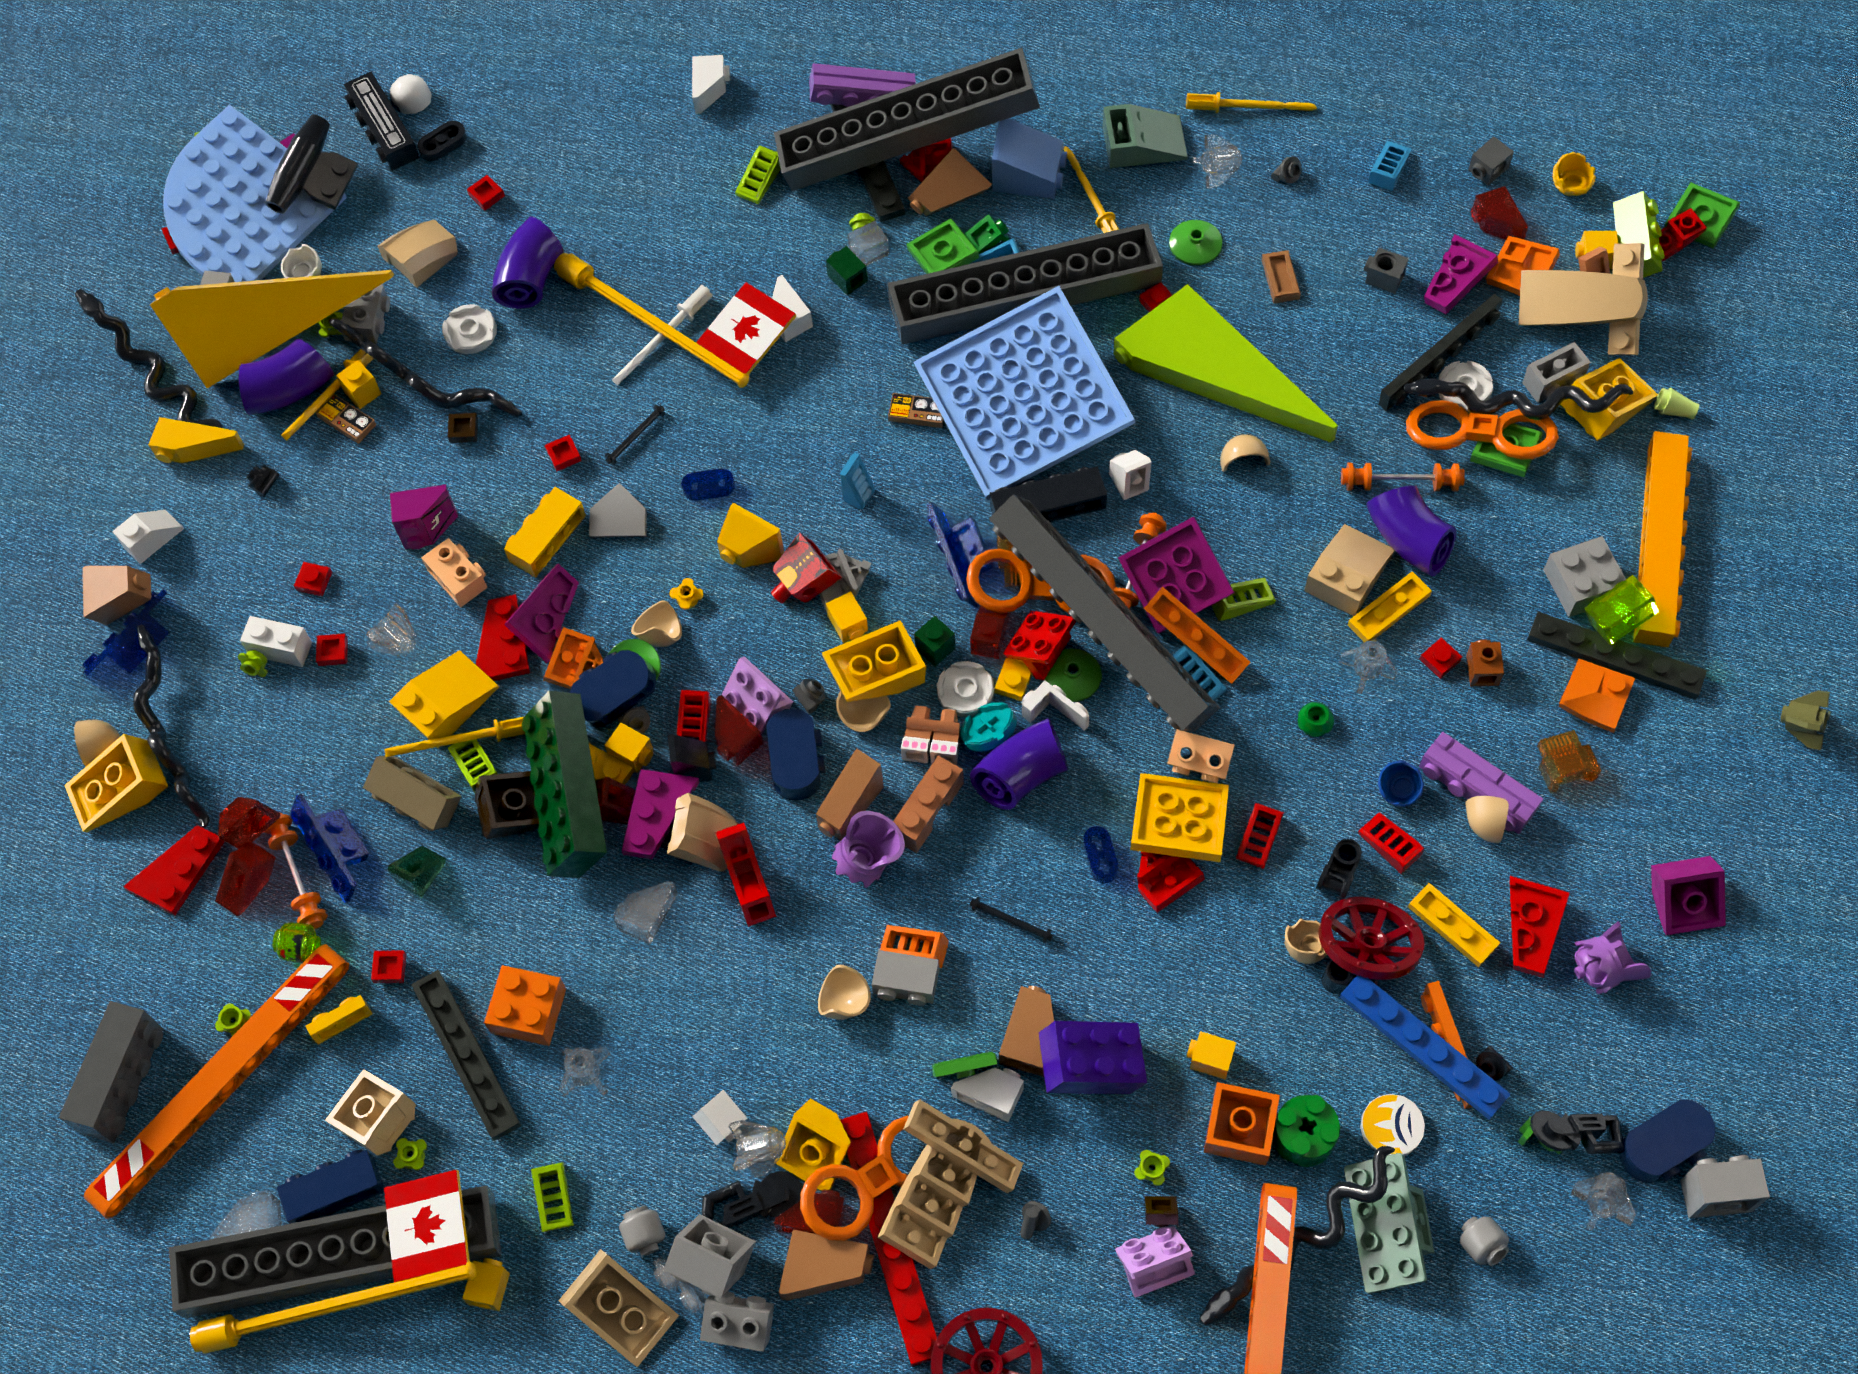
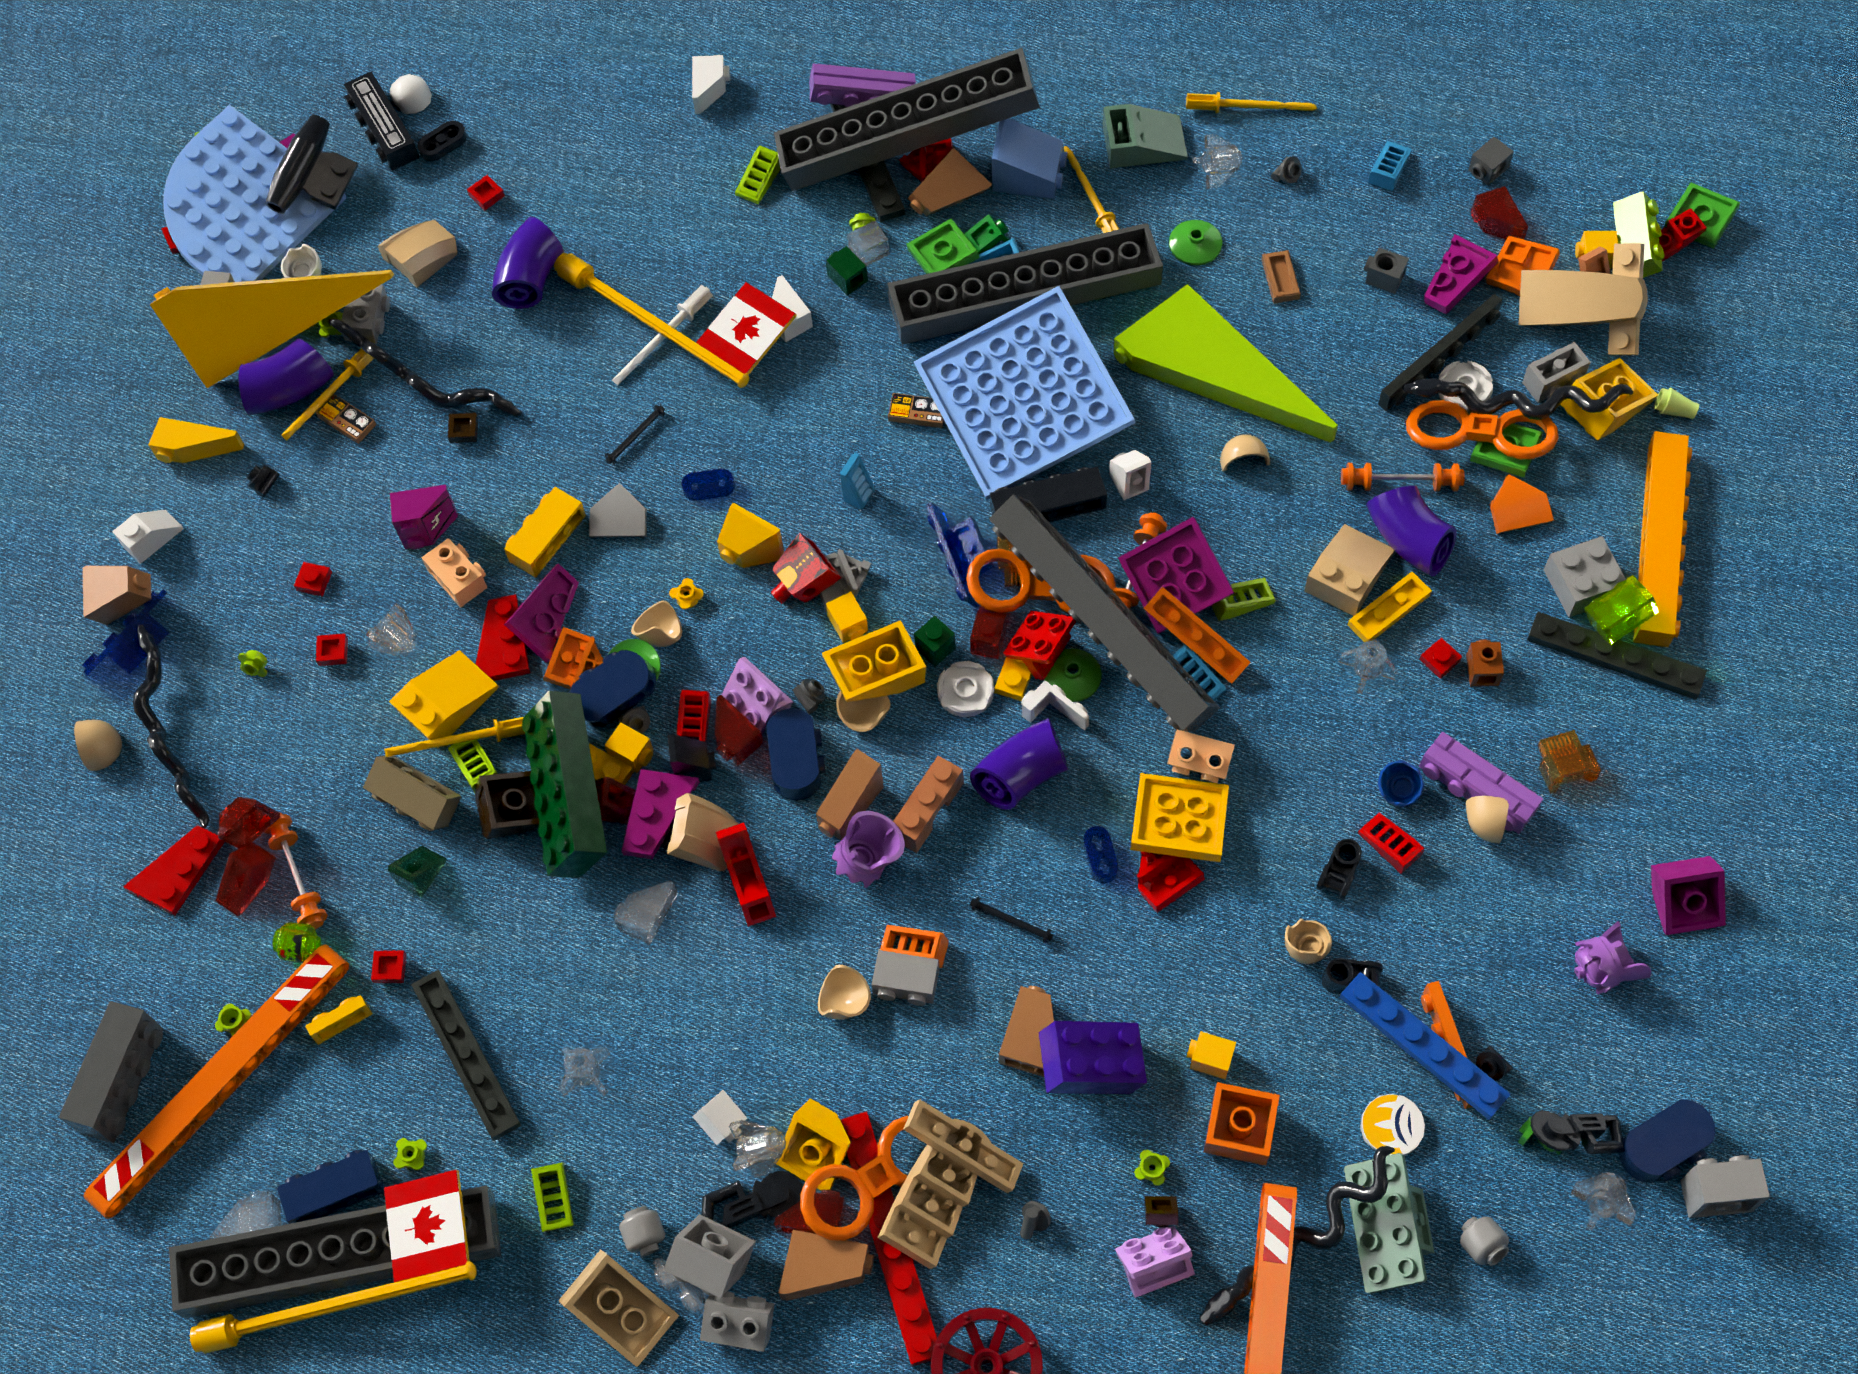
yellow slope [64,734,168,832] -> none
black animal [75,289,223,428] -> none
white brick [240,616,312,667] -> none
clear blue bracket [290,794,369,903] -> none
tan slope [325,1069,416,1156] -> none
yellow brick [336,360,381,409] -> none
white tile [442,304,497,354] -> none
yellow brick [462,1258,510,1311] -> none
orange brick [484,965,566,1046] -> none
red plate [544,434,582,472] -> none
hips [901,705,960,766] -> none
bright green plate [931,1052,997,1078] -> none
white slope [951,1068,1024,1122] -> none
teal tile [960,702,1017,751] -> none
red plate [1139,282,1172,312] -> none
red slope [1236,802,1284,869] -> none
green brick [1273,1095,1340,1167] -> none
green plate [1297,702,1334,737] -> none
dark red wheel [1319,897,1424,980] -> none
yellow plate [1408,883,1500,968] -> none
red wing [1509,876,1570,978] -> none
yellow hair [1552,152,1596,196] -> none
orange plate [1559,658,1635,733] -> none
olive brick [1781,690,1831,750] -> none
none -> orange slope [1489,474,1554,534]

